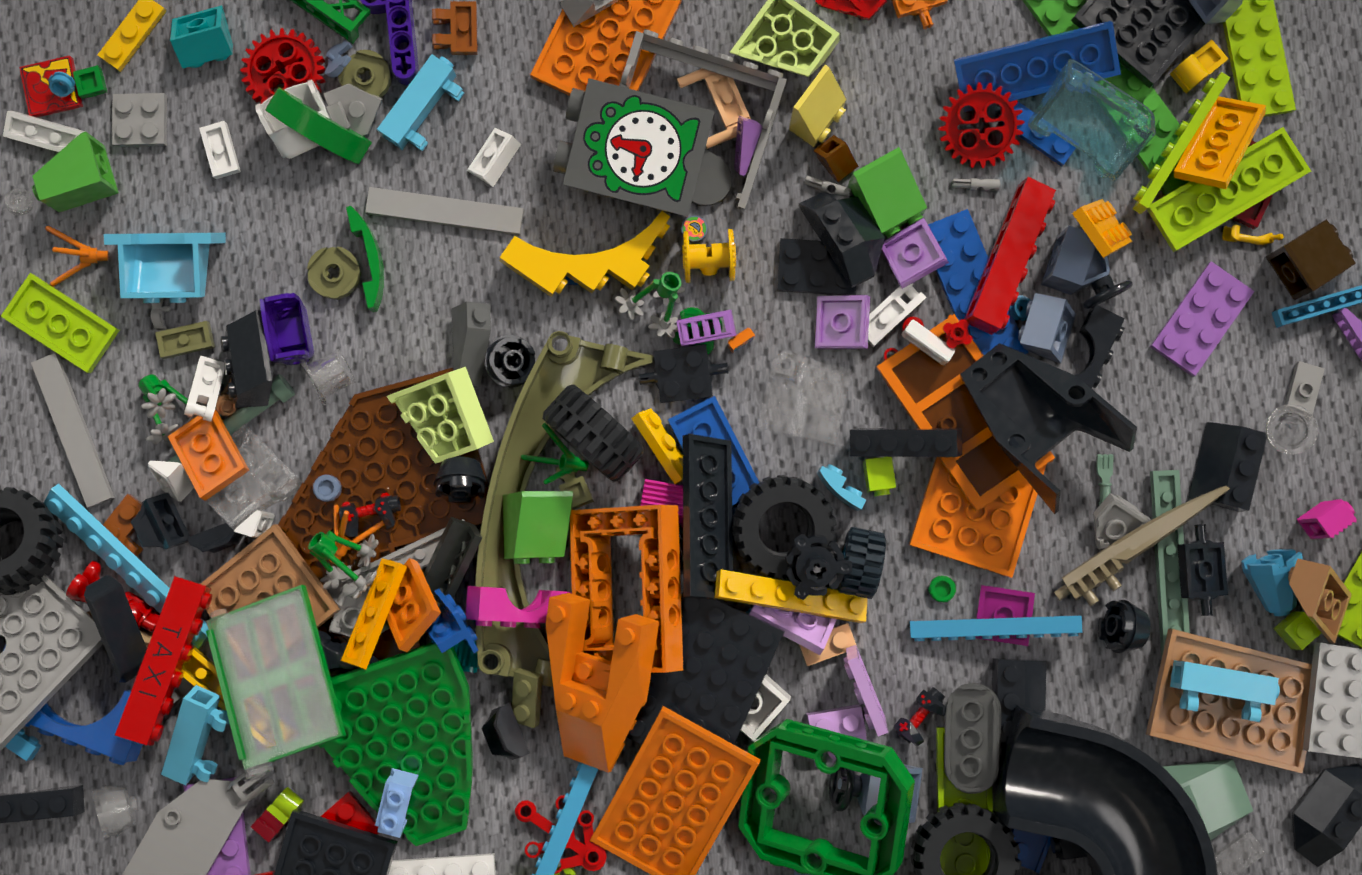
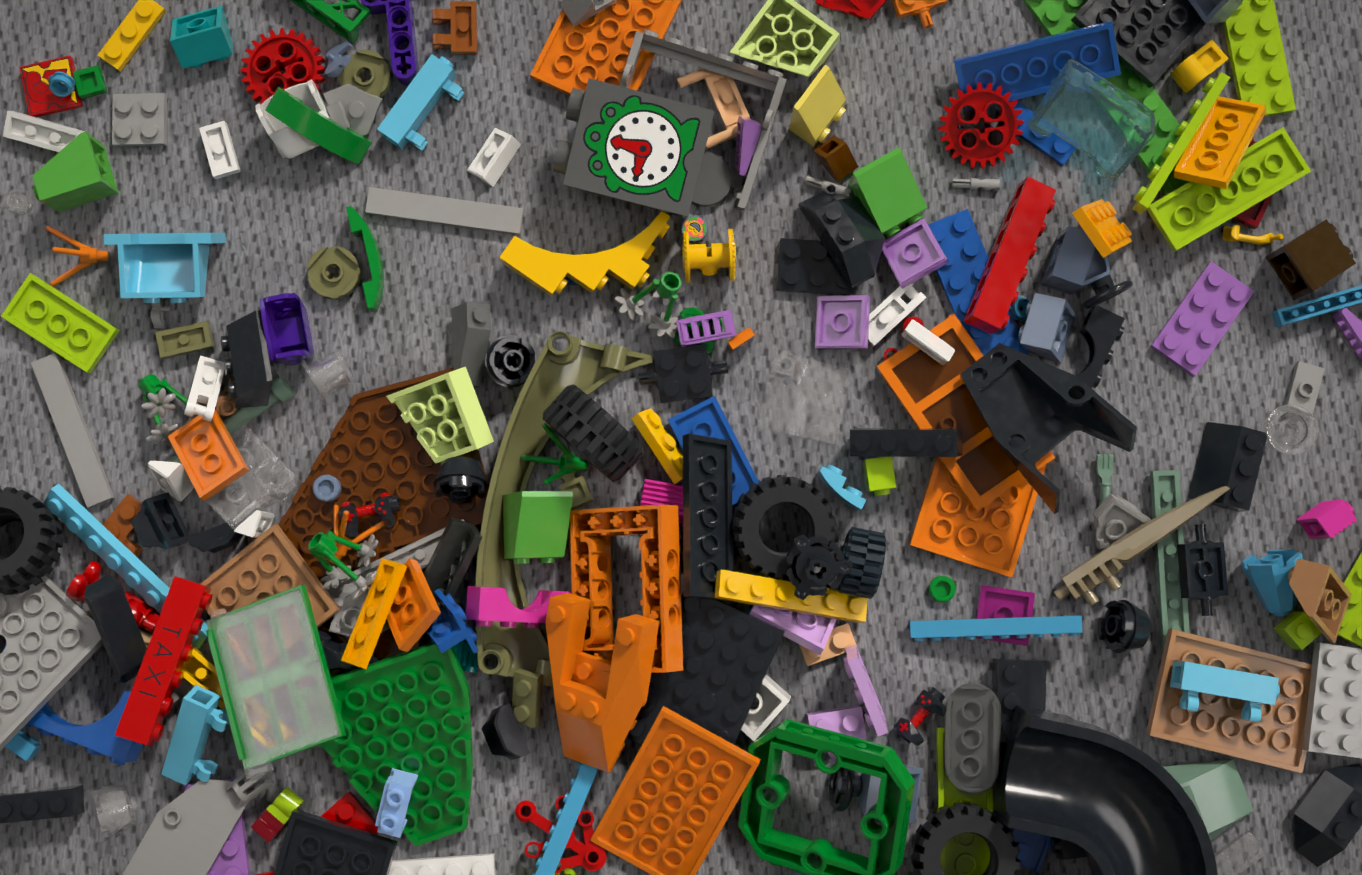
red plate [943,319,972,349] -> none

